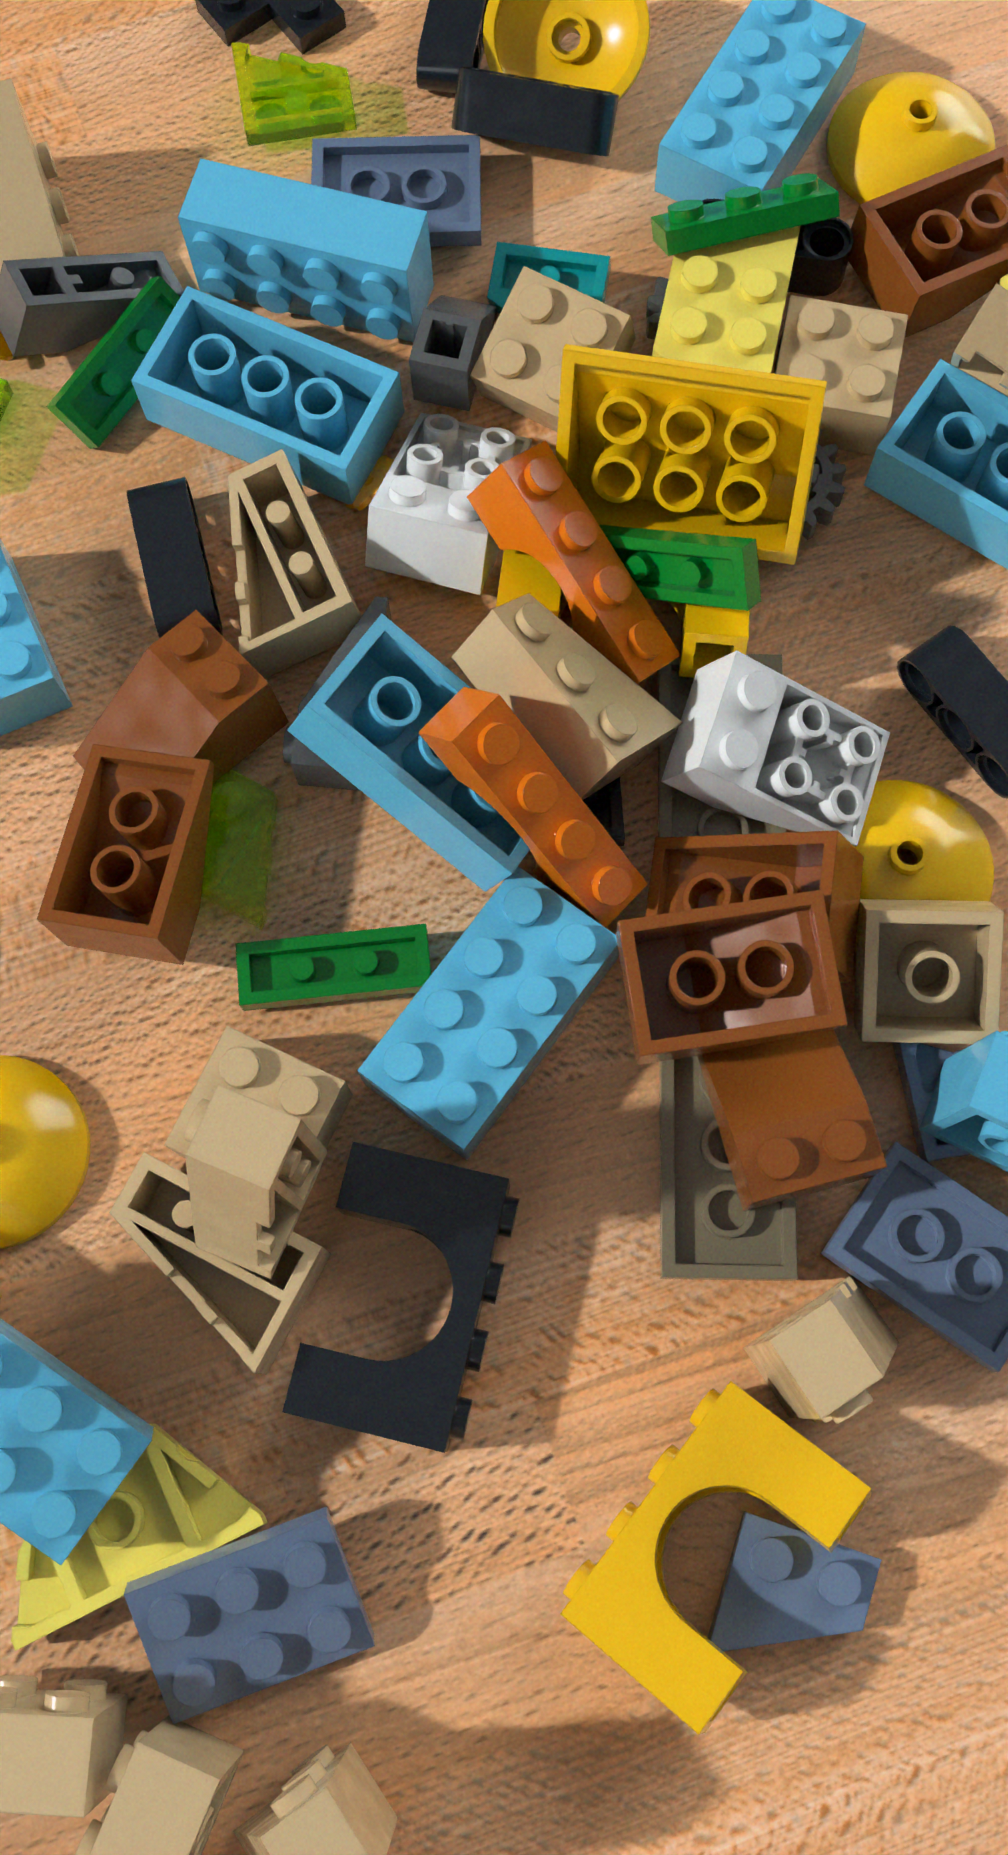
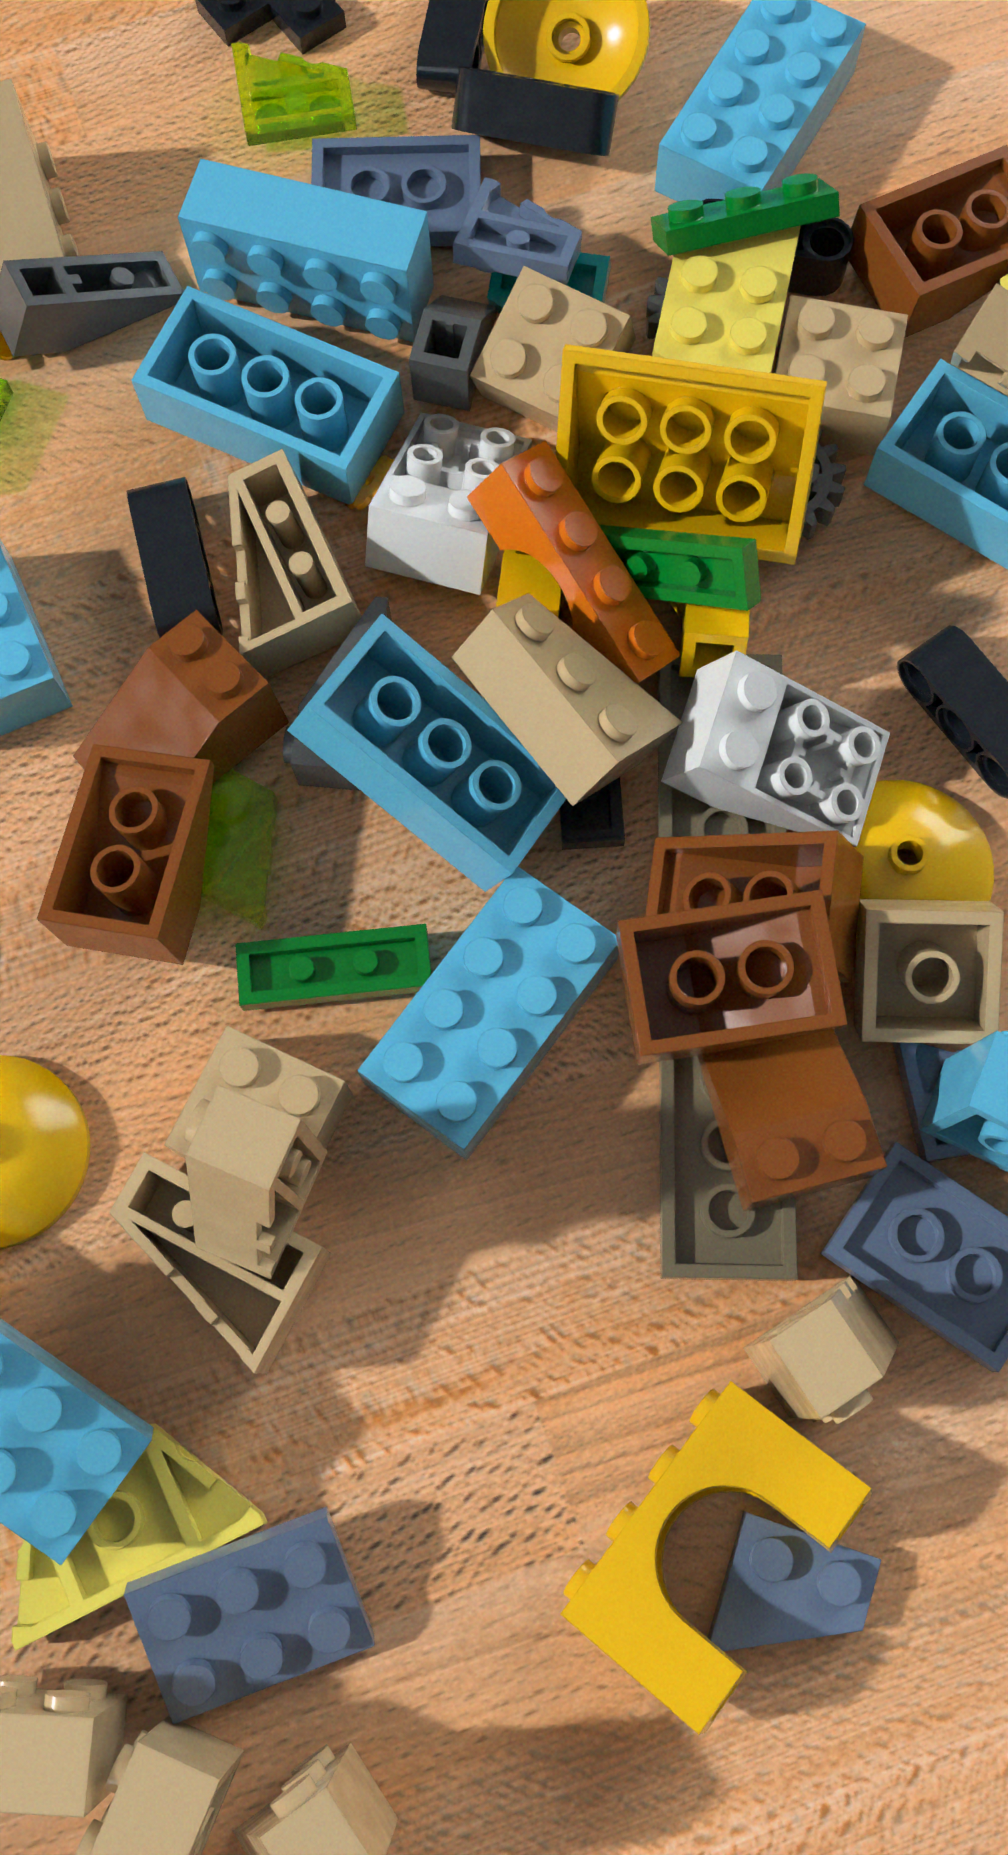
green plate [46,276,180,449] -> none
black arch [282,1142,520,1453] -> none
orange arch [418,687,648,928] -> none
yellow dish [826,72,995,204] -> none
none -> sand blue wing [453,177,582,286]

